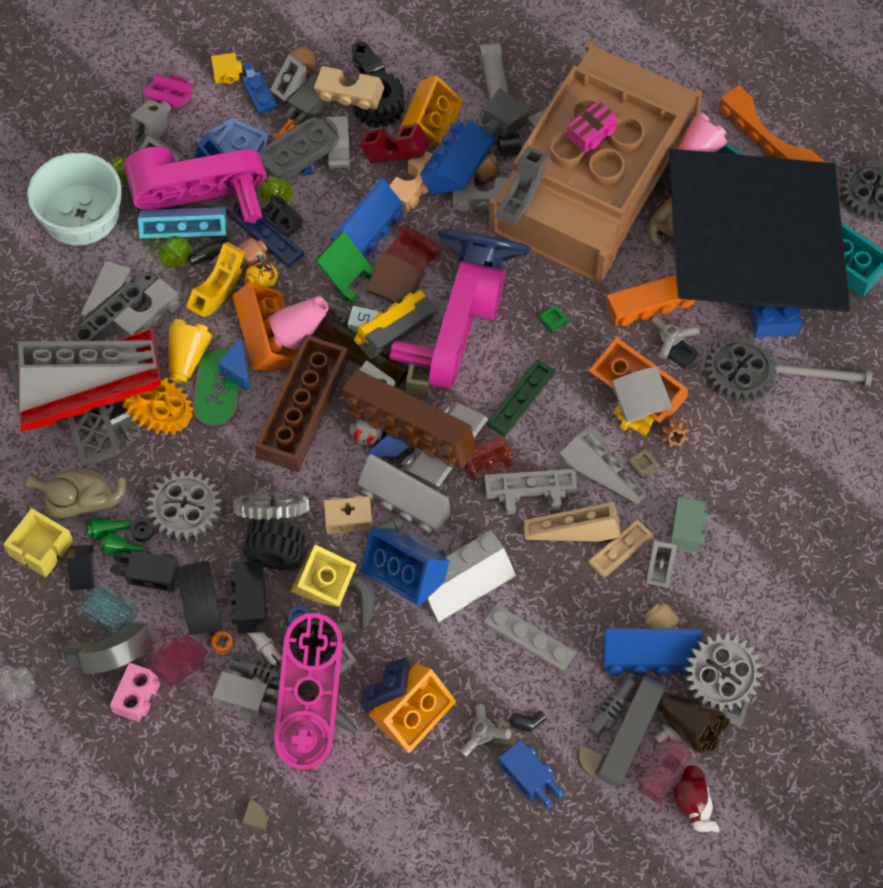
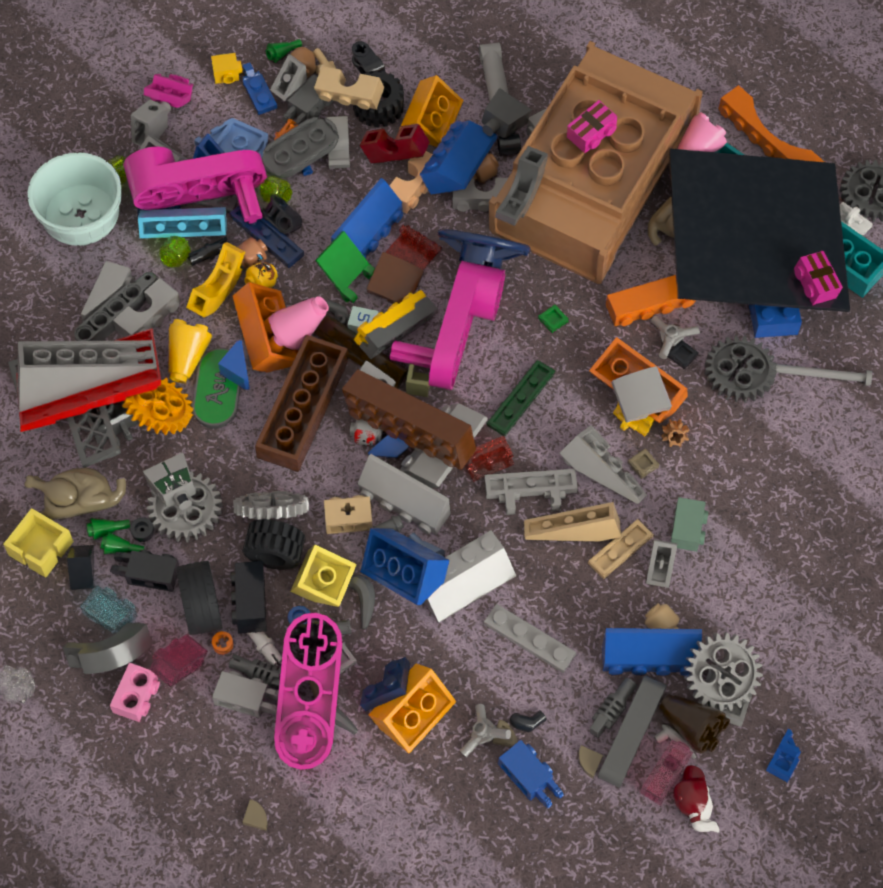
none -> light grey torso [143,452,196,510]
none -> green cone [265,39,302,63]
none -> tan plate [313,48,336,74]
none -> blue slope [766,729,801,783]
none -> dark pink brick [794,251,843,305]
none -> white hips [840,202,873,236]

